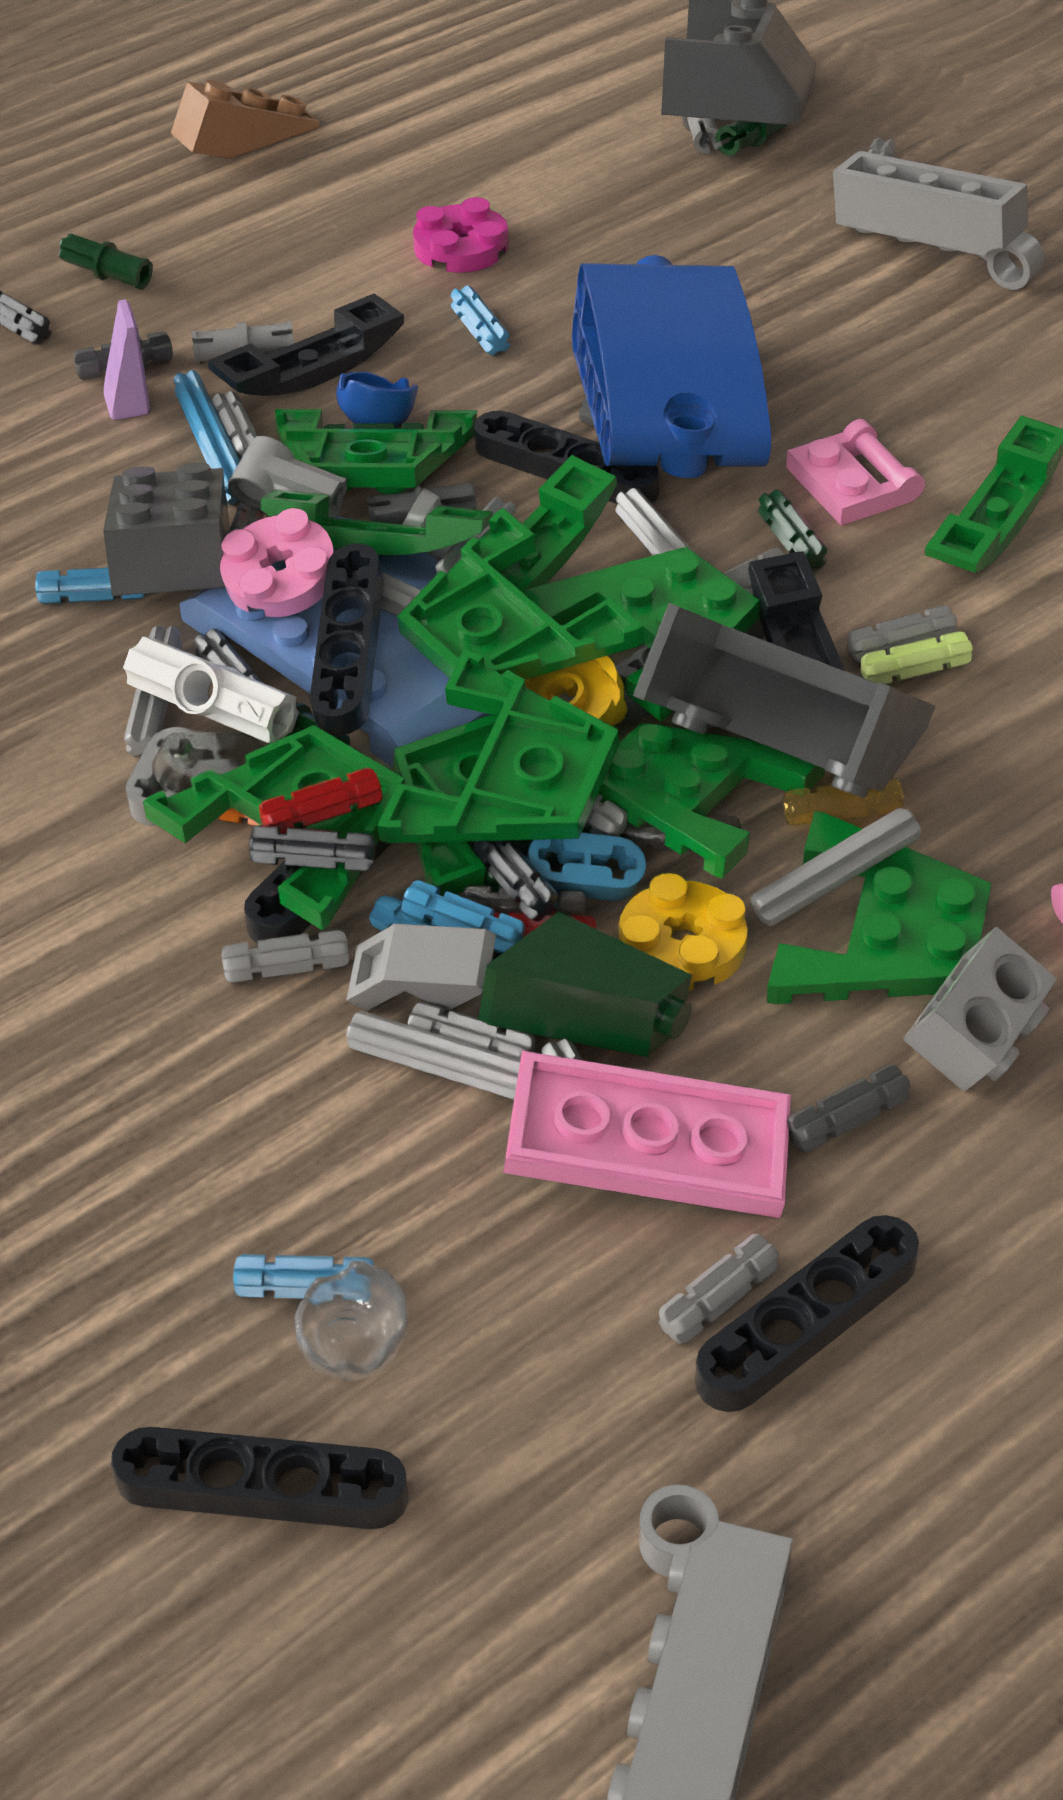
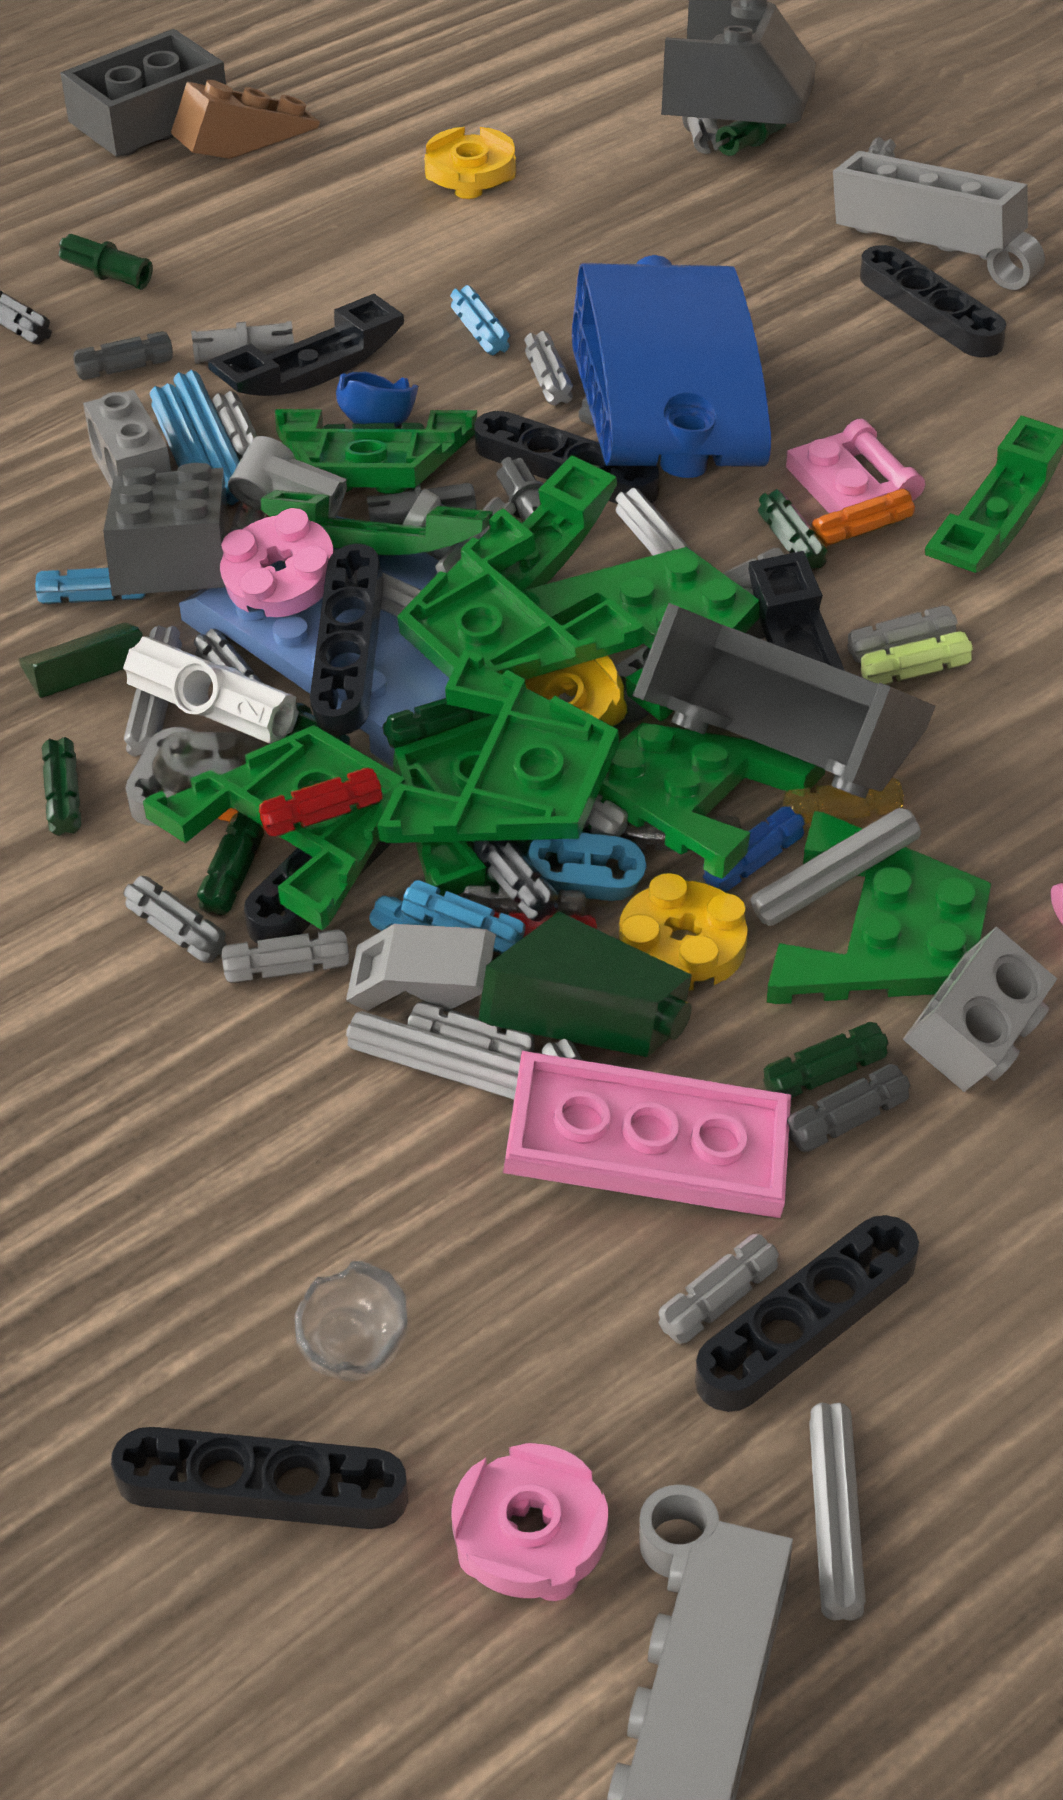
lavender slope [104,299,150,420] -> none
dark azure axle [233,1254,376,1300] -> none
axle [249,825,376,872] -> none
dark pink plate [413,197,509,273] -> none
none -> dark green slope [19,622,143,698]
none -> dark green axle [42,737,82,836]
none -> dark grey brick [60,29,226,157]
none -> light grey brick [83,389,171,489]
none -> axle [123,876,227,963]
none -> dark azure axle [150,383,212,469]
none -> dark green axle [197,812,264,916]
none -> dark green axle [382,698,492,749]
none -> yellow plate [424,127,516,199]
none -> bright pink plate [451,1443,608,1601]
none -> dark grey axle [496,457,544,522]
none -> light grey axle [524,331,573,406]
none -> blue axle [702,807,805,893]
none -> dark green axle [763,1022,889,1098]
none -> light grey axle [809,1402,866,1621]
none -> orange axle [812,489,915,546]
none -> black beam [860,245,1006,358]

